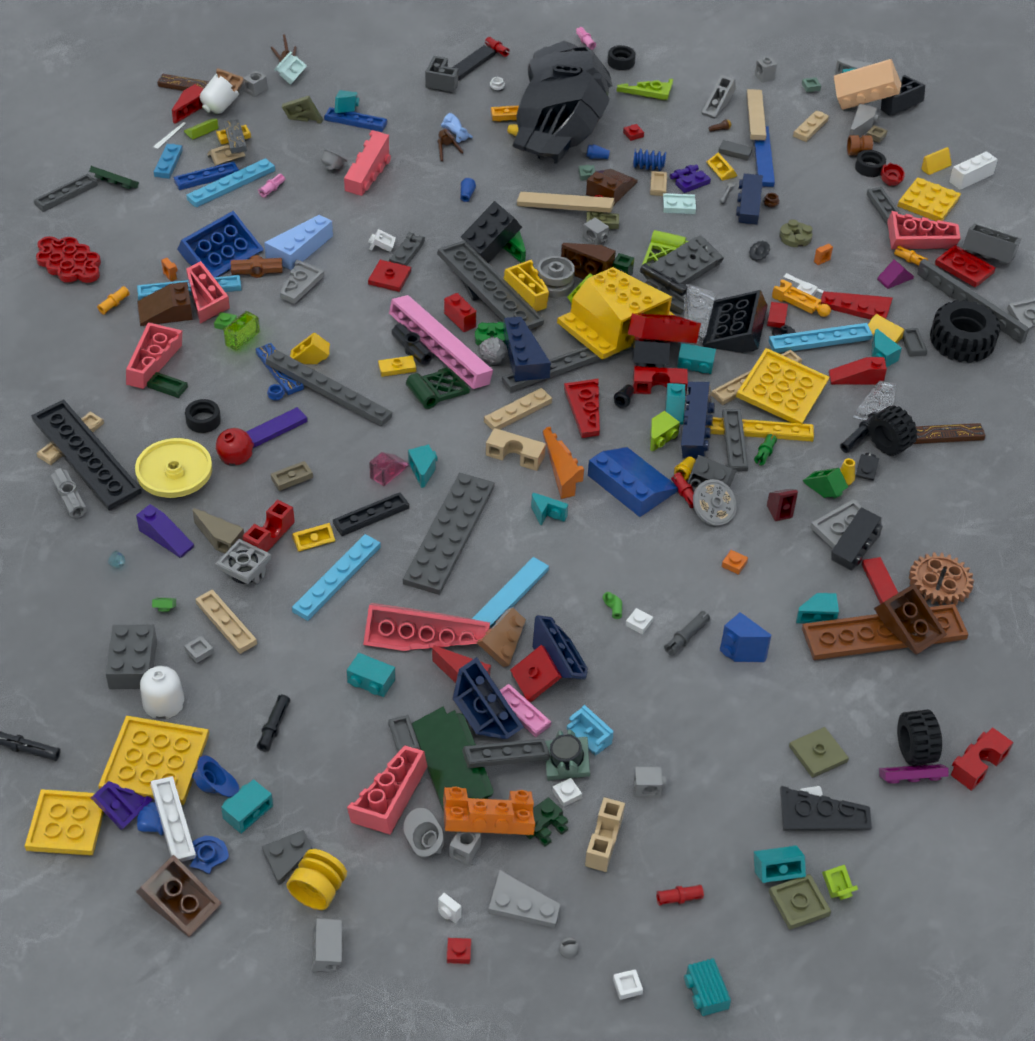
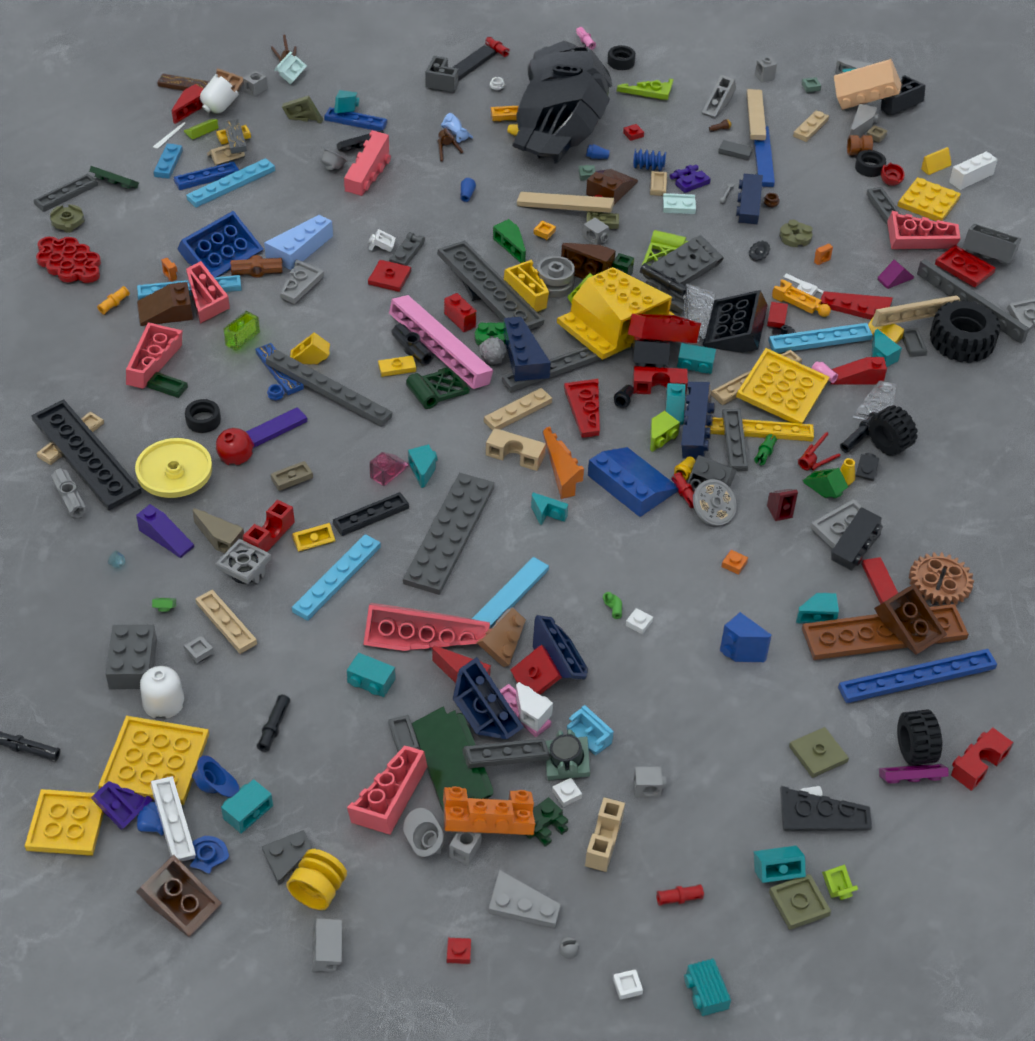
bright green plate [214,312,237,331] -> none
bright pink axle [258,174,285,198] -> none
white plate [438,893,462,924] -> none
black brick [461,201,522,263] -> none
dark grey pin [664,611,710,655] -> none
yellow slope [706,152,737,181] -> none
light orange pin [894,246,928,266] -> none
reddish brown tile [914,423,986,444] -> none
none -> olive plate [50,205,85,233]
none -> black plate [336,130,384,152]
none -> white slope [516,682,553,732]
none -> light orange plate [533,221,556,240]
none -> red plant [798,432,841,471]
none -> bright pink cone [811,361,838,383]
none -> blue plate [838,649,997,704]
none -> tan tile [872,295,960,327]

